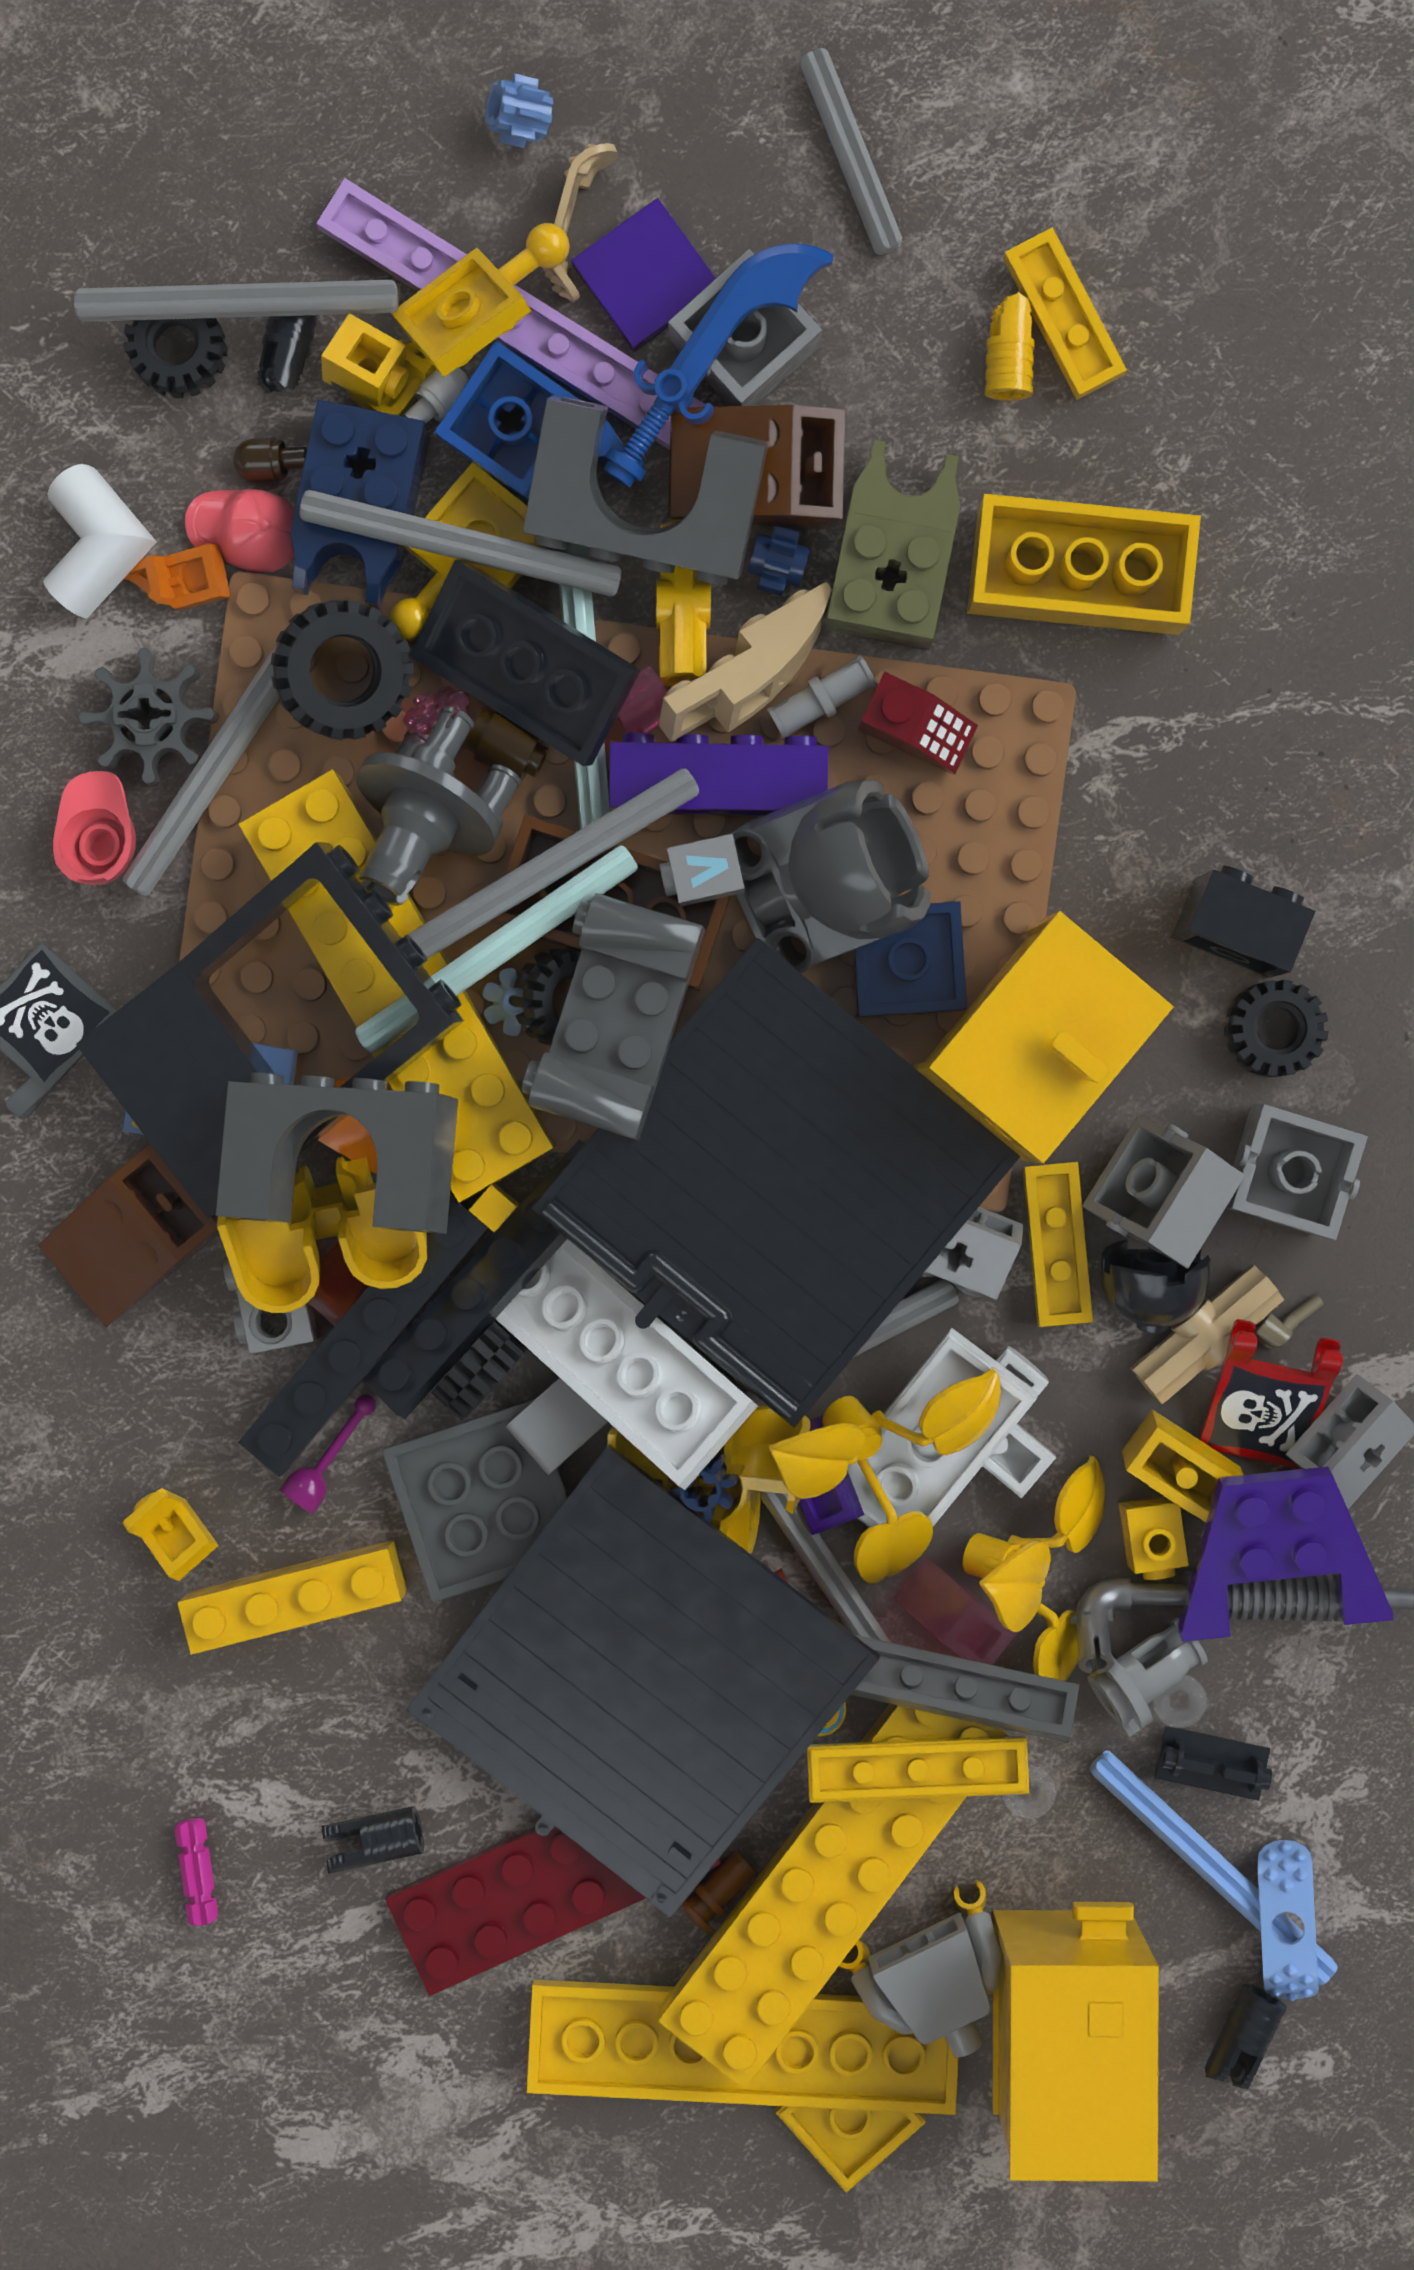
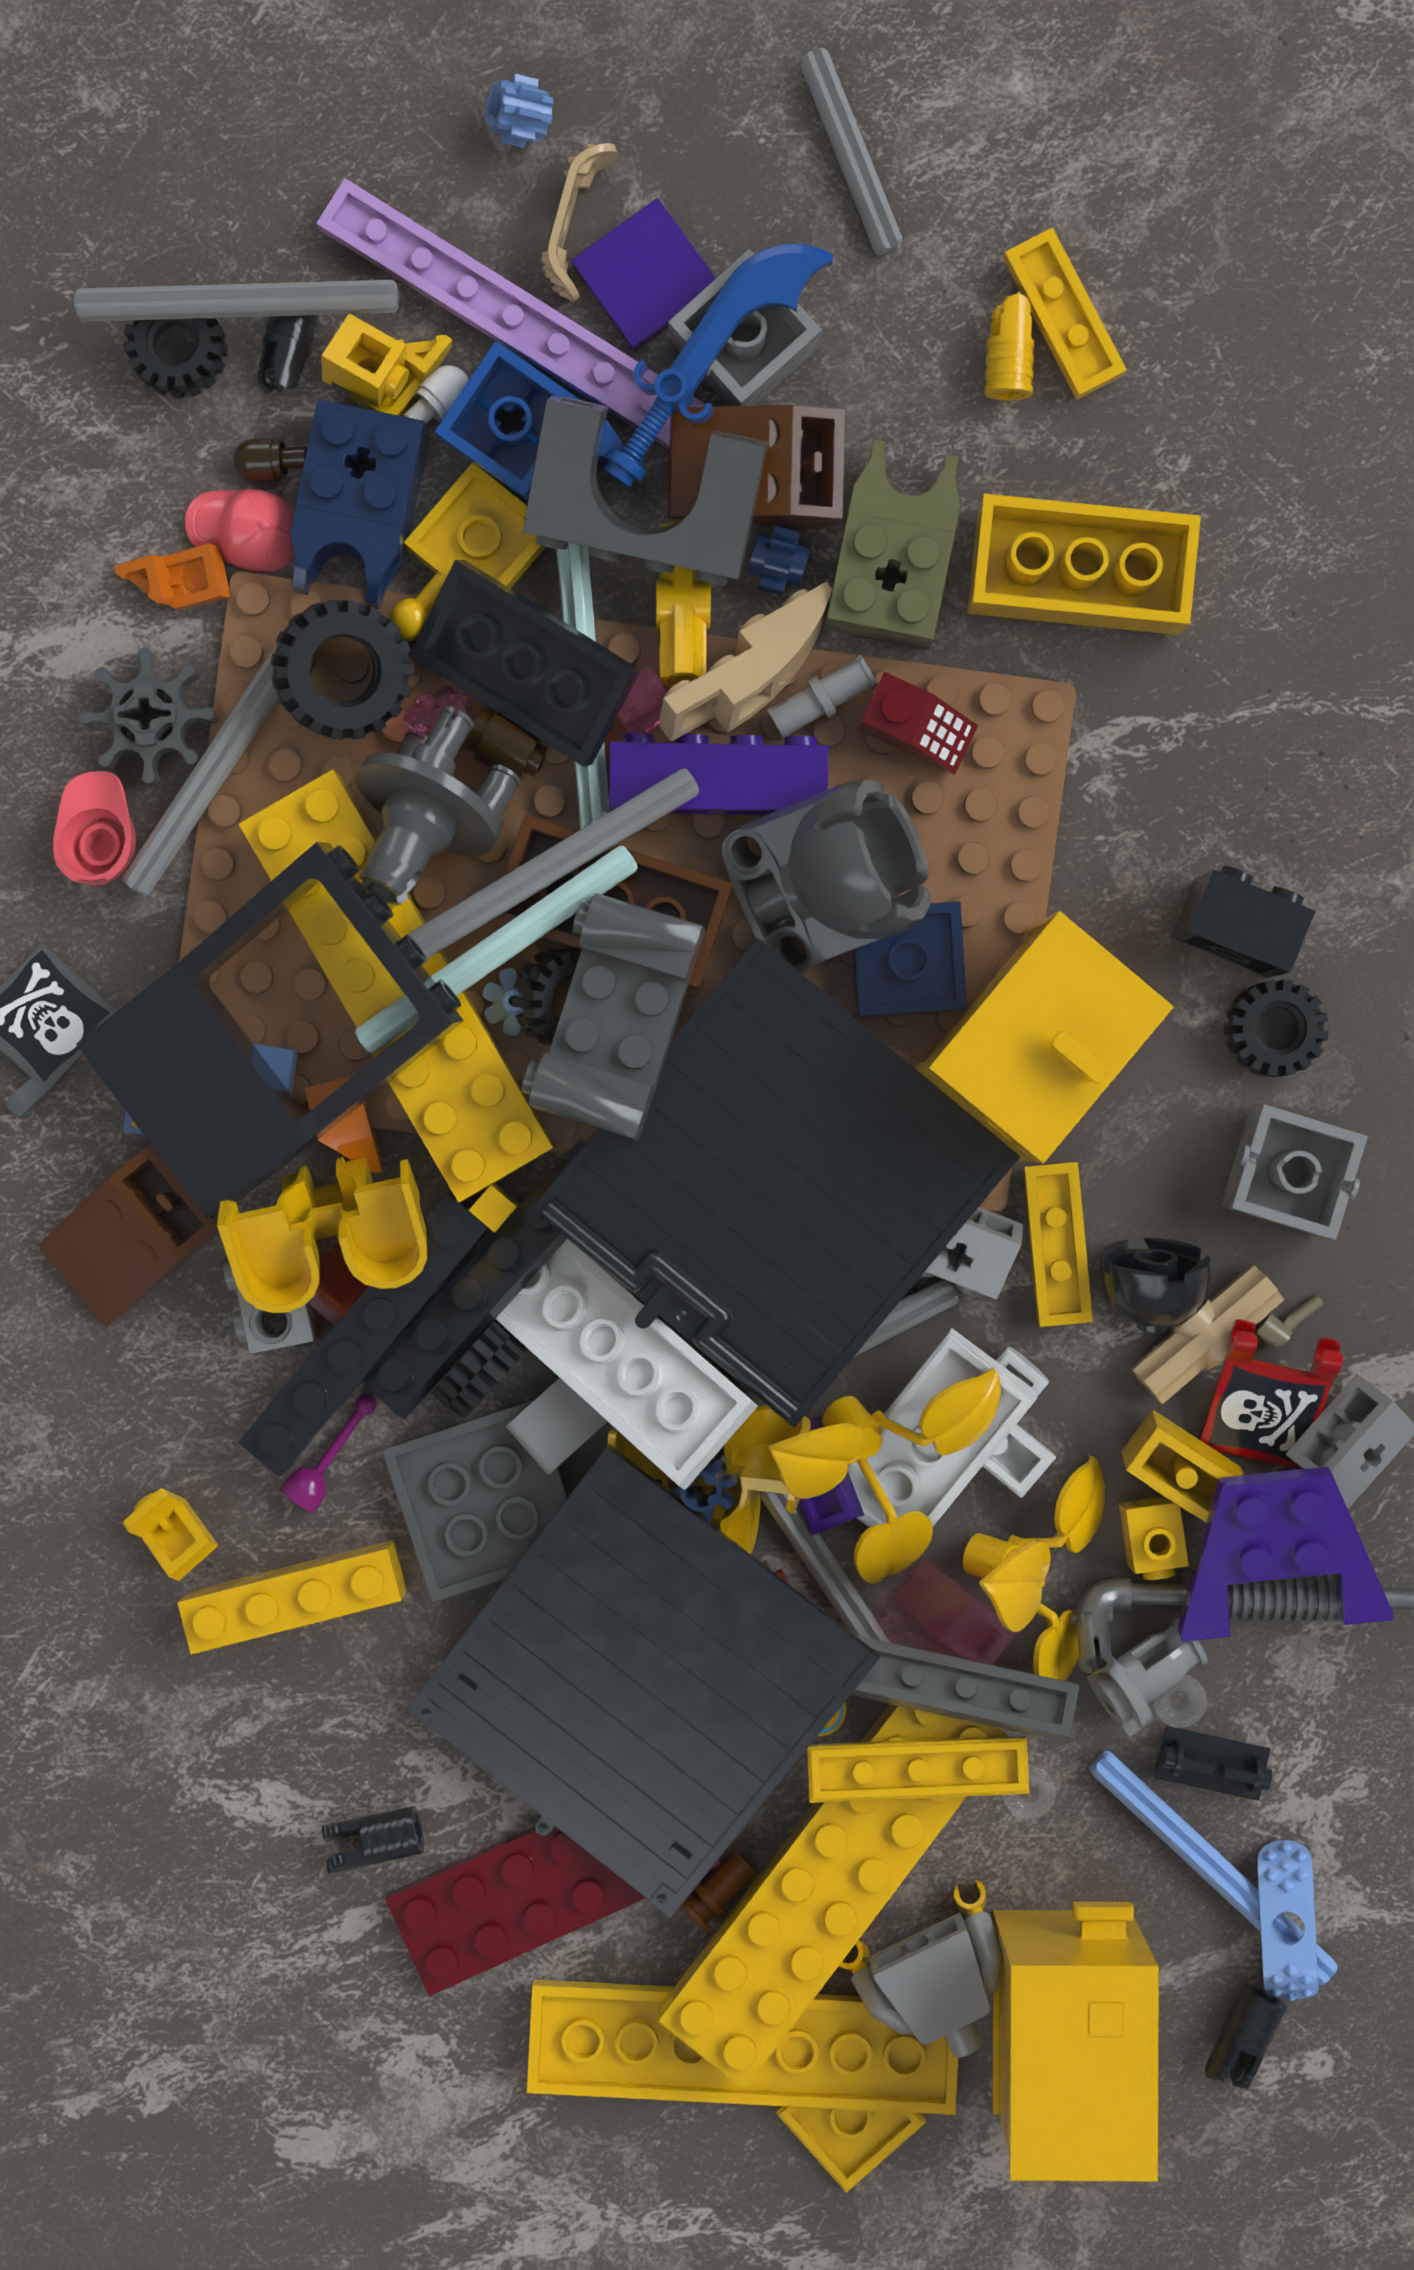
white brick [43,464,157,619] -> none
dark pink axle [174,1818,218,1926] -> none
dark grey arch [216,1073,458,1234] -> none
light grey axle [299,490,621,597] -> none
yellow plate [391,223,570,378] -> none
light grey brick [659,834,745,907] -> none
light grey brick [1082,1115,1245,1268] -> none

